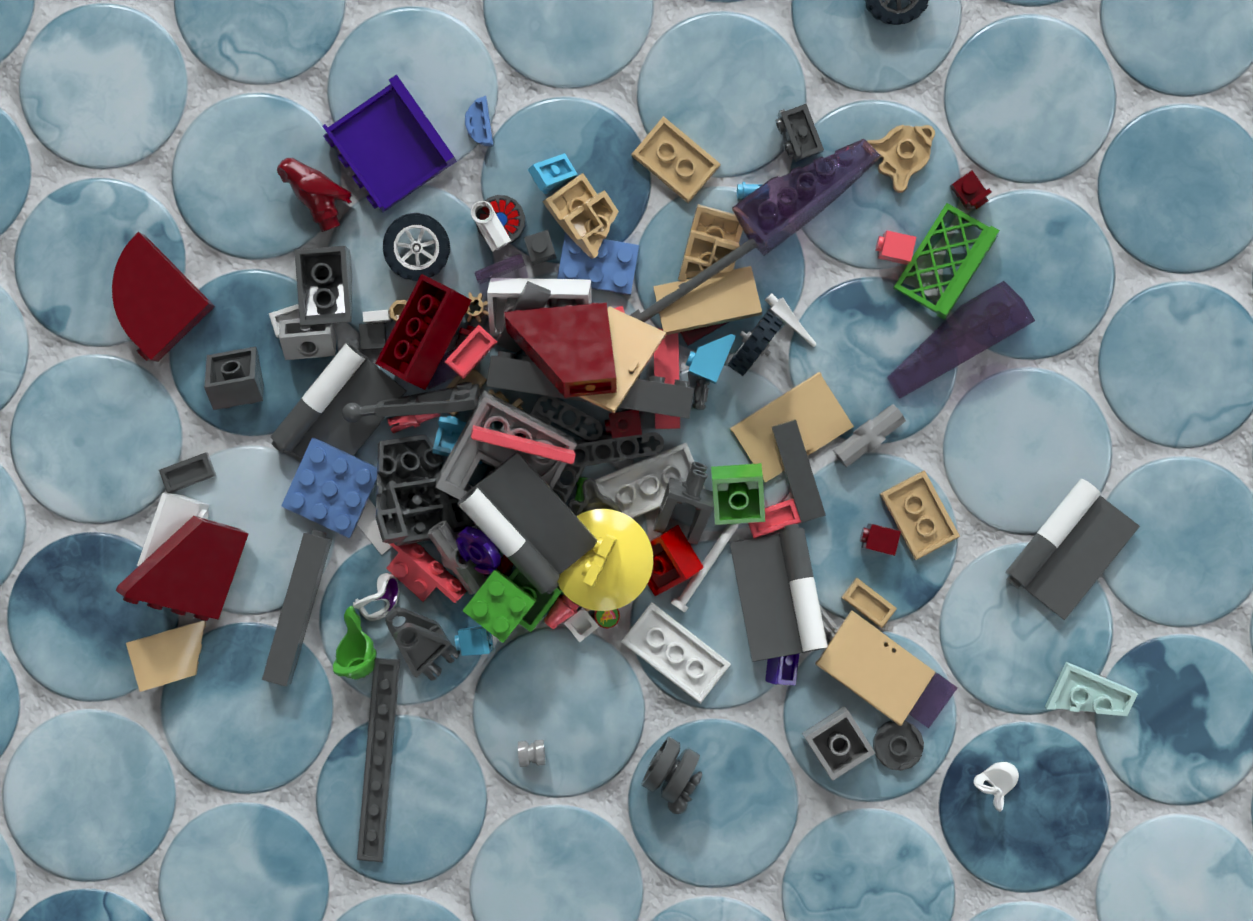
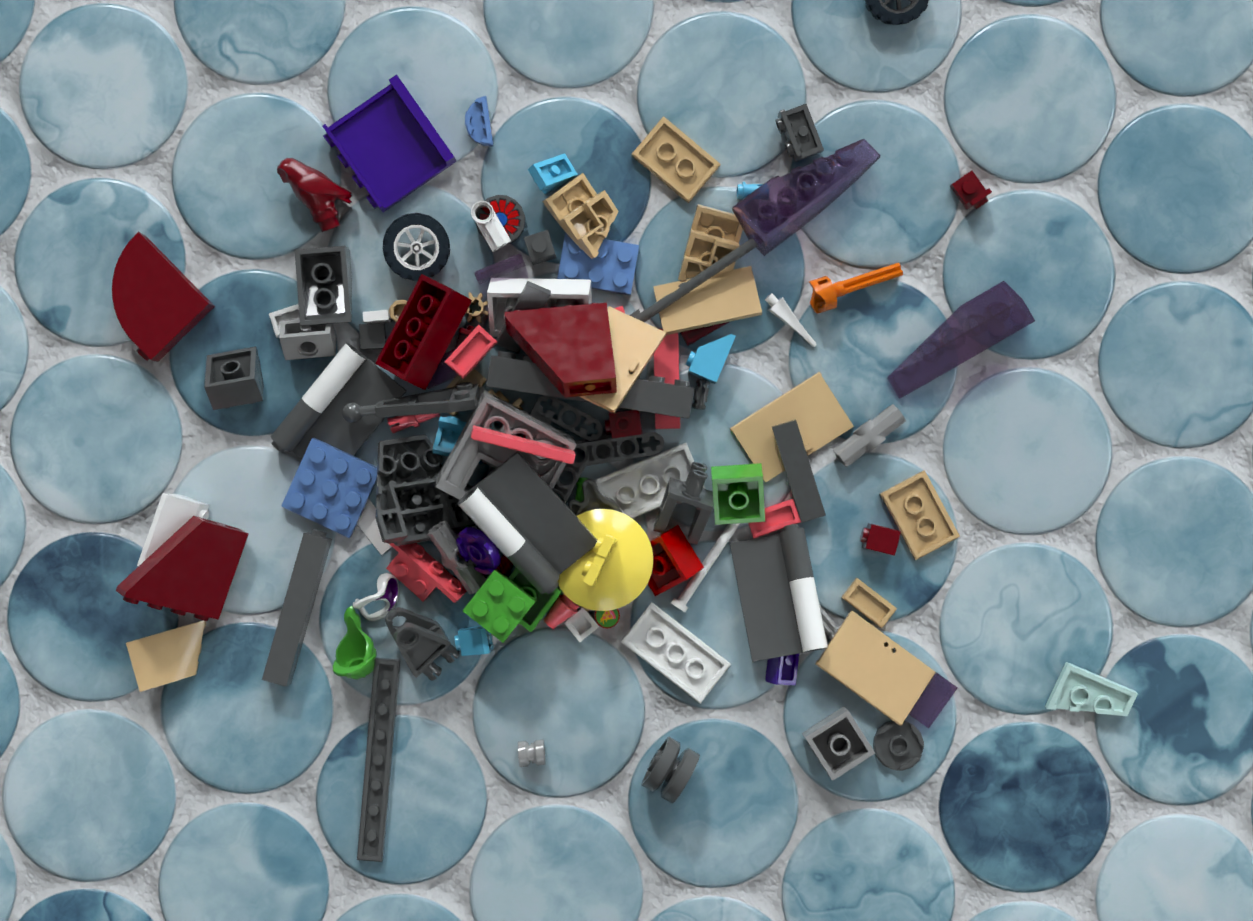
dark grey tile [159,452,216,494] -> none
dark grey bar [668,772,702,814] -> none
black wheel [728,311,783,376] -> none
tan tile [862,125,935,193] -> none
coral brick [875,230,916,265] -> none
bright green fence [894,203,1000,320] -> none
white piece [974,762,1019,812] -> none
dark grey door [1005,479,1140,620] -> none
none -> orange piece [809,263,903,314]

